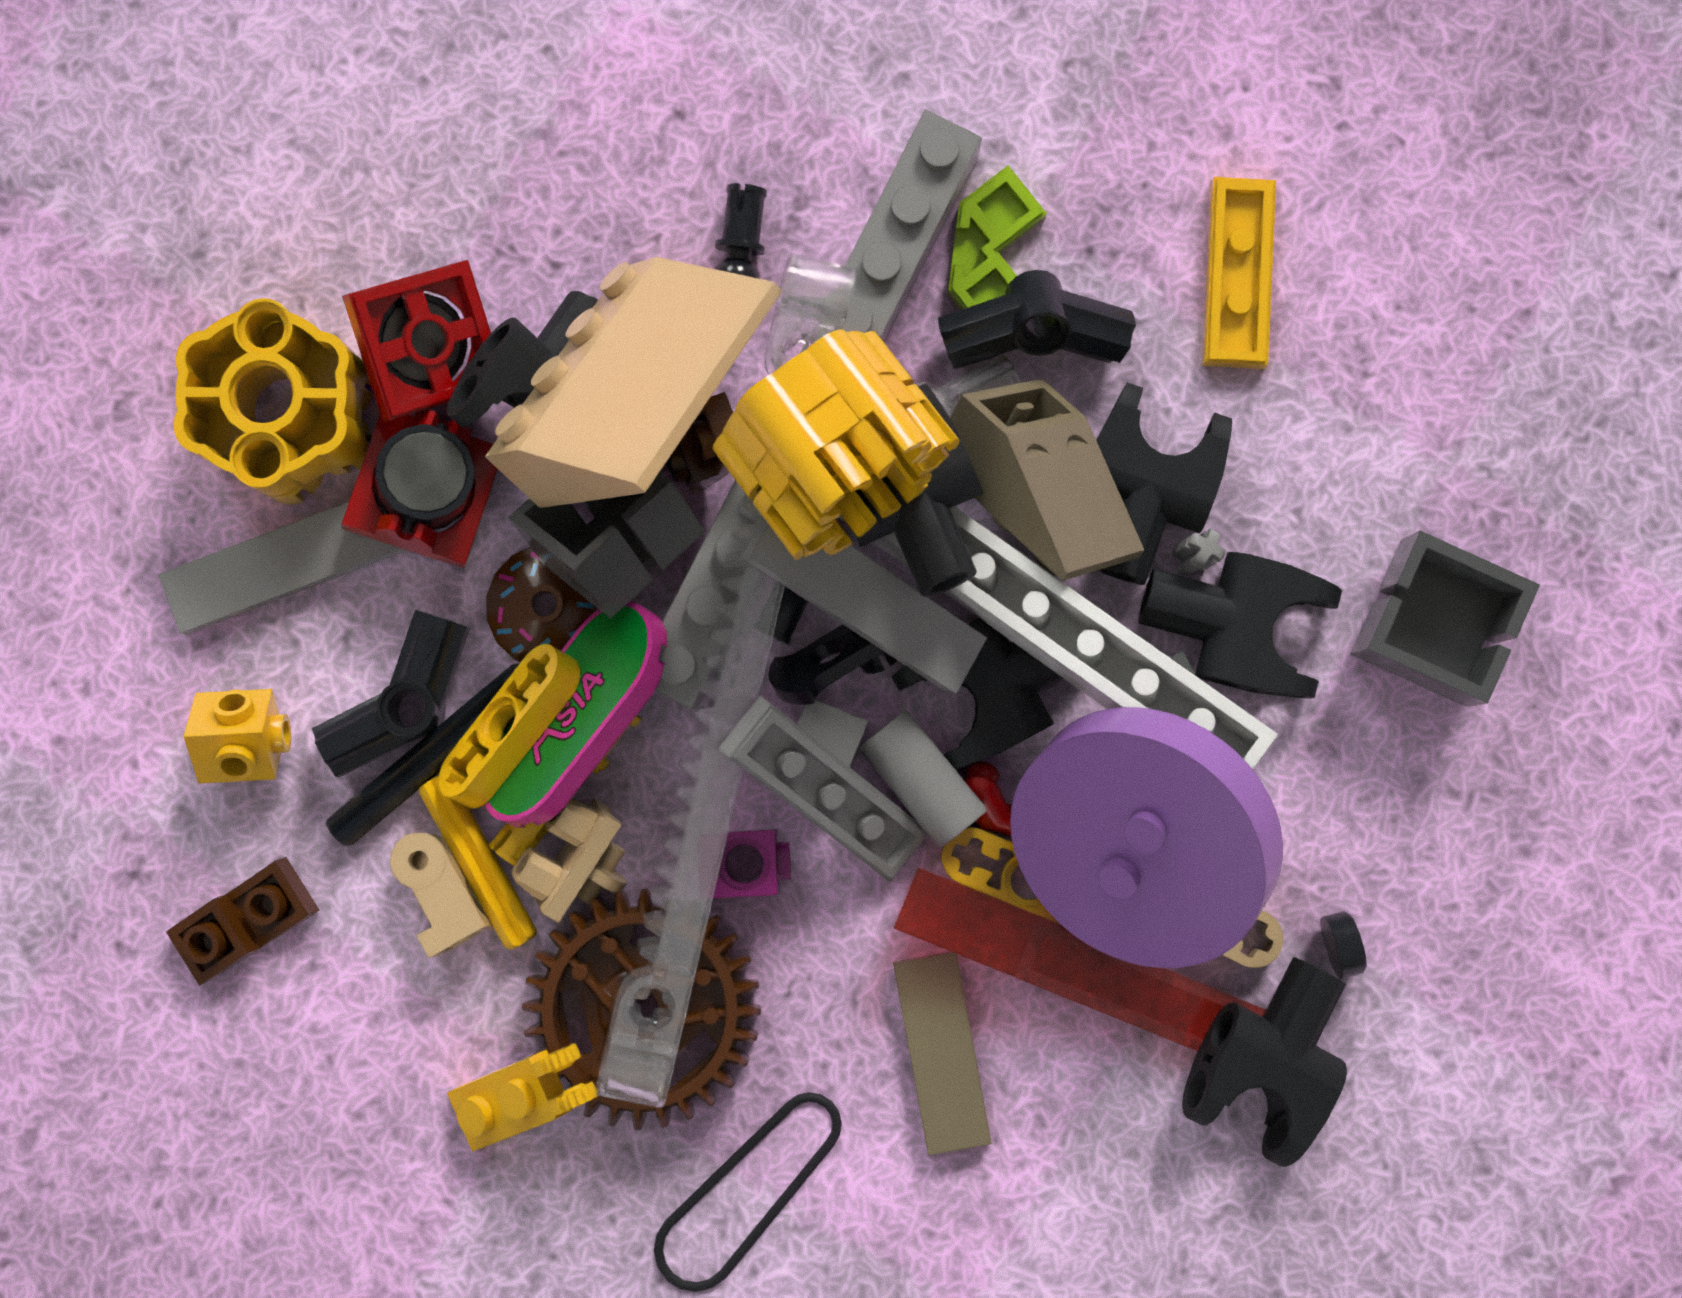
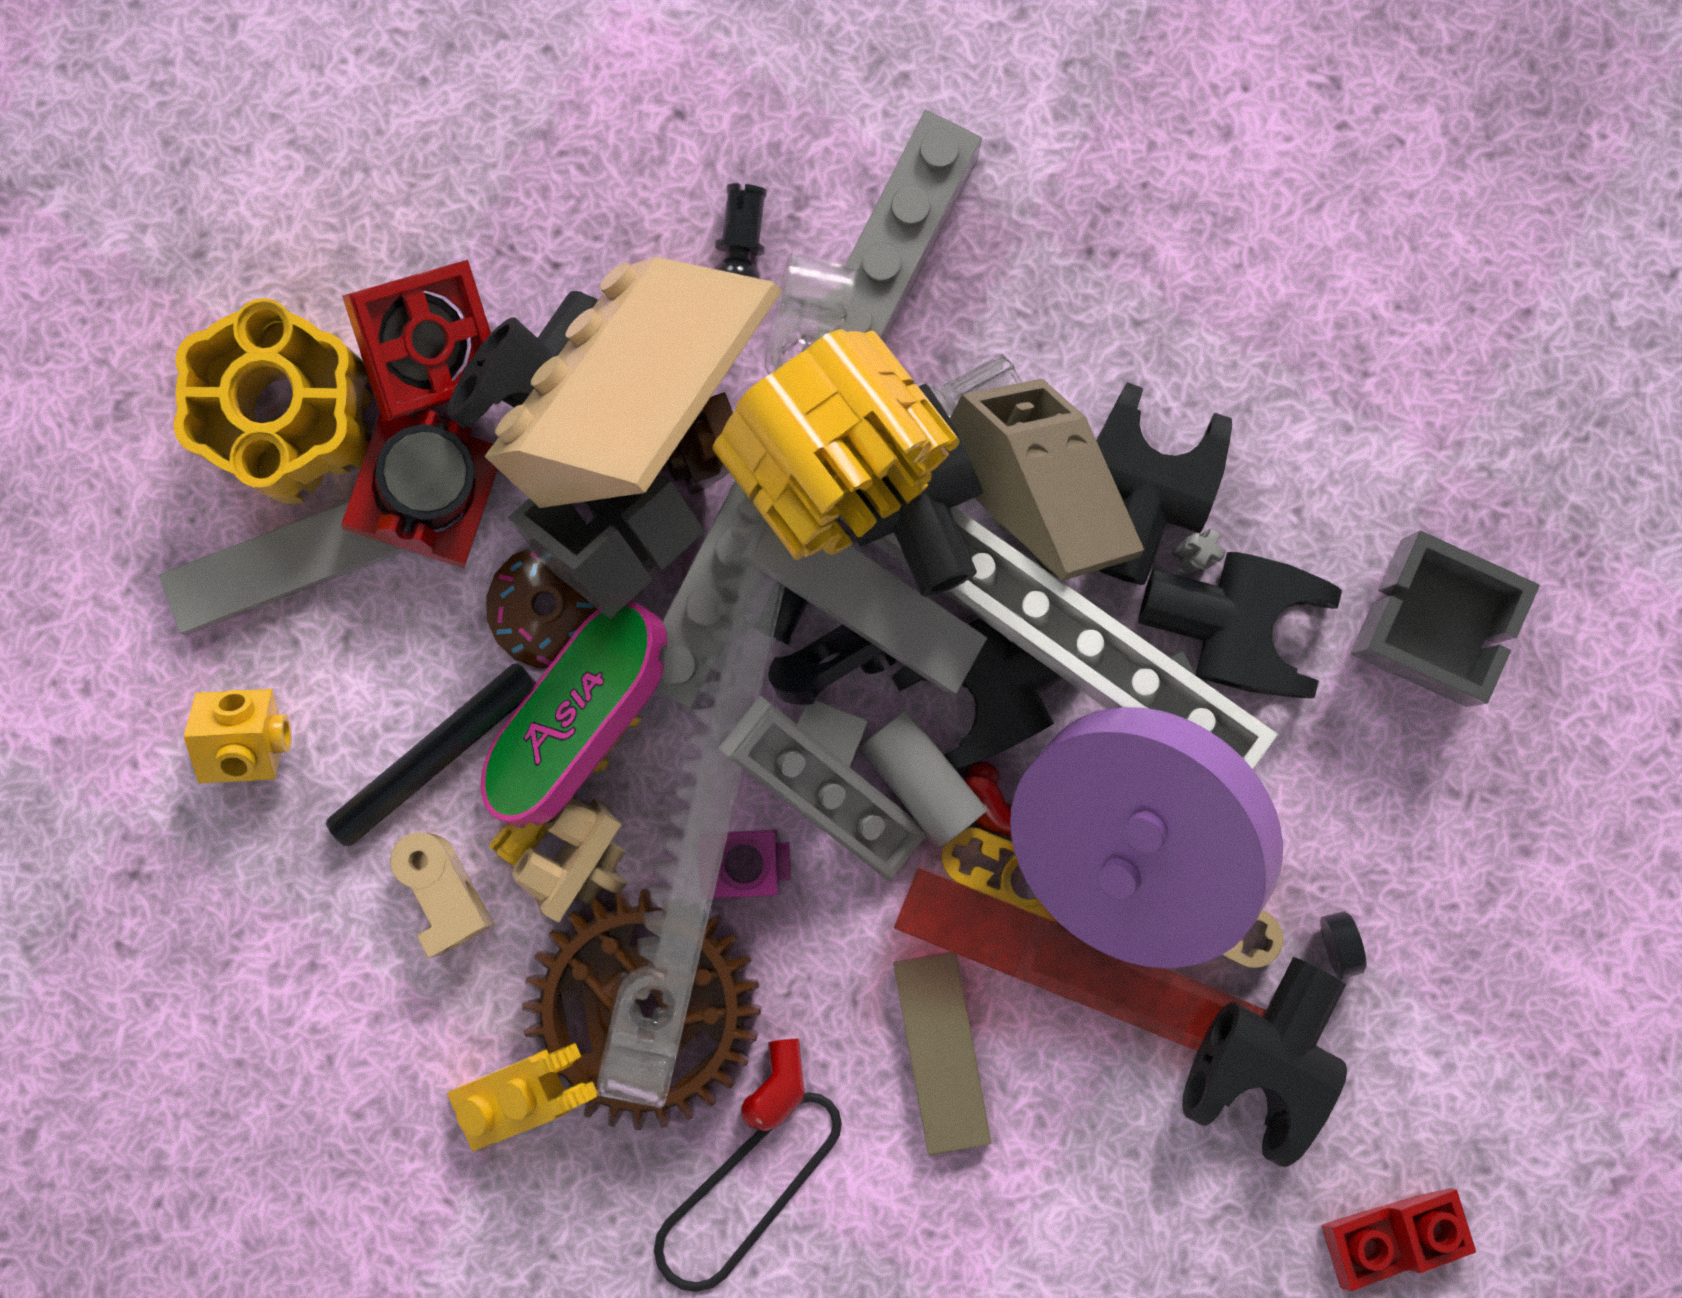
reddish brown slope [166,857,320,986] -> none
black piece [312,610,470,778] -> none
yellow axle [419,776,537,950] -> none
yellow beam [438,644,580,809] -> none
black piece [938,270,1136,369] -> none
lime tile [948,165,1047,310] -> none
yellow tile [1202,177,1276,369] -> none
none -> red arm [741,1038,805,1131]
none -> red slope [1321,1188,1476,1292]

